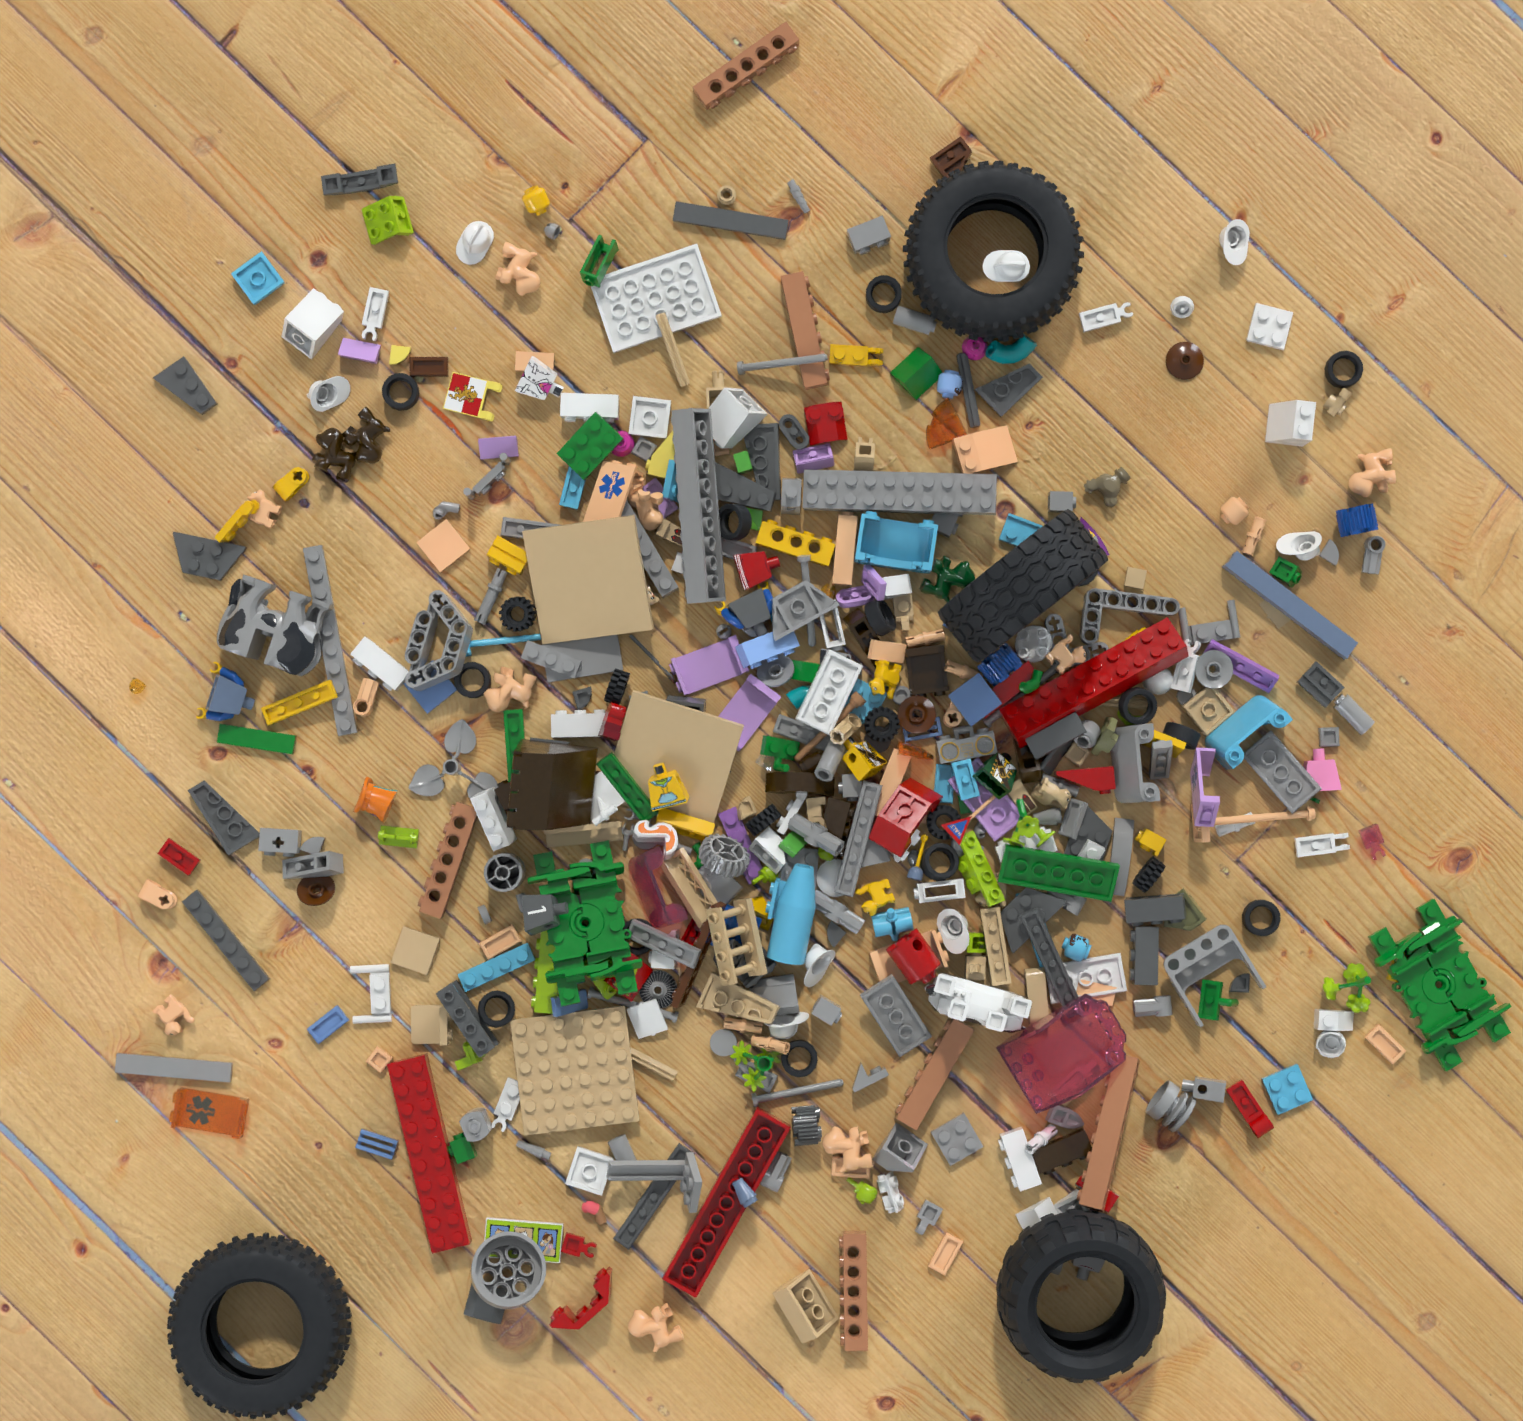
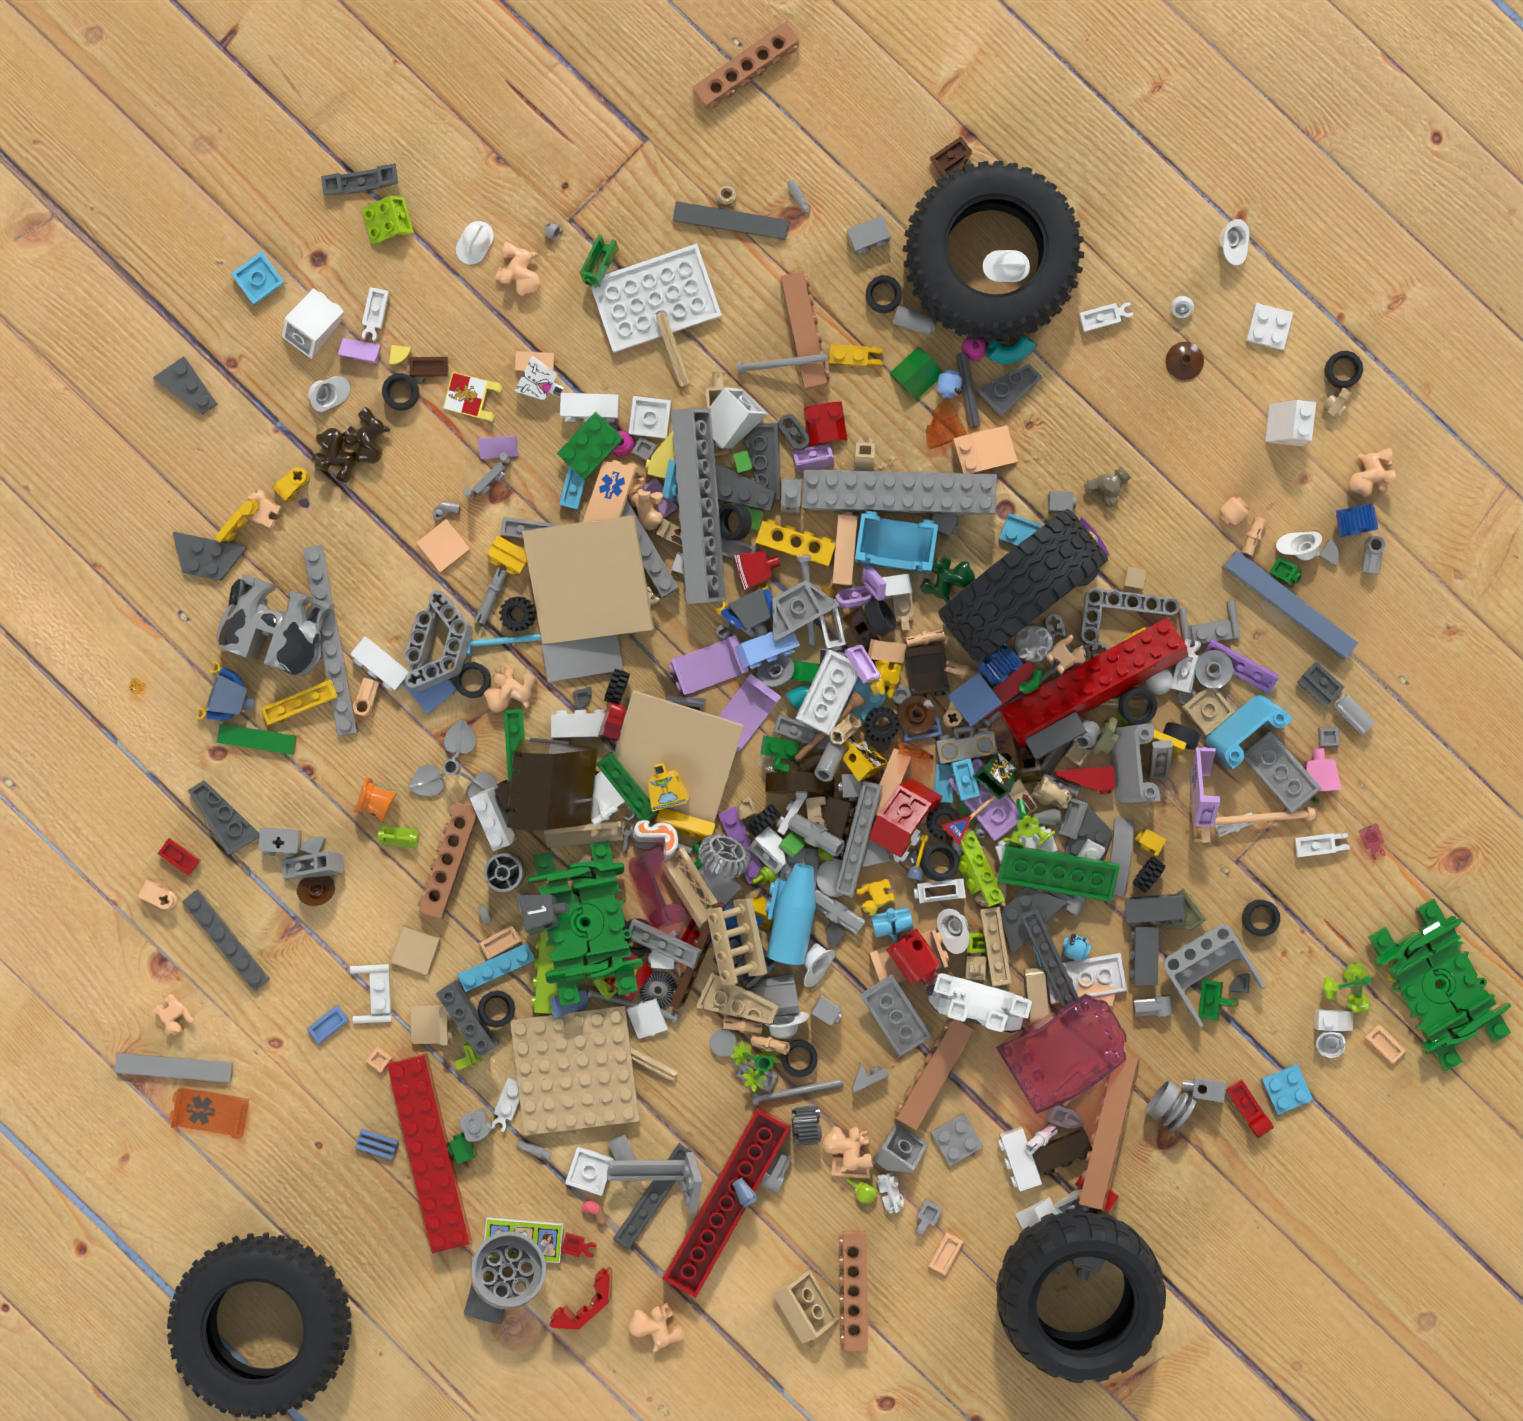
light grey plate [521,640,582,679] -> none
yellow head [522,185,550,216] -> none
none -> lavender tile [845,645,881,684]

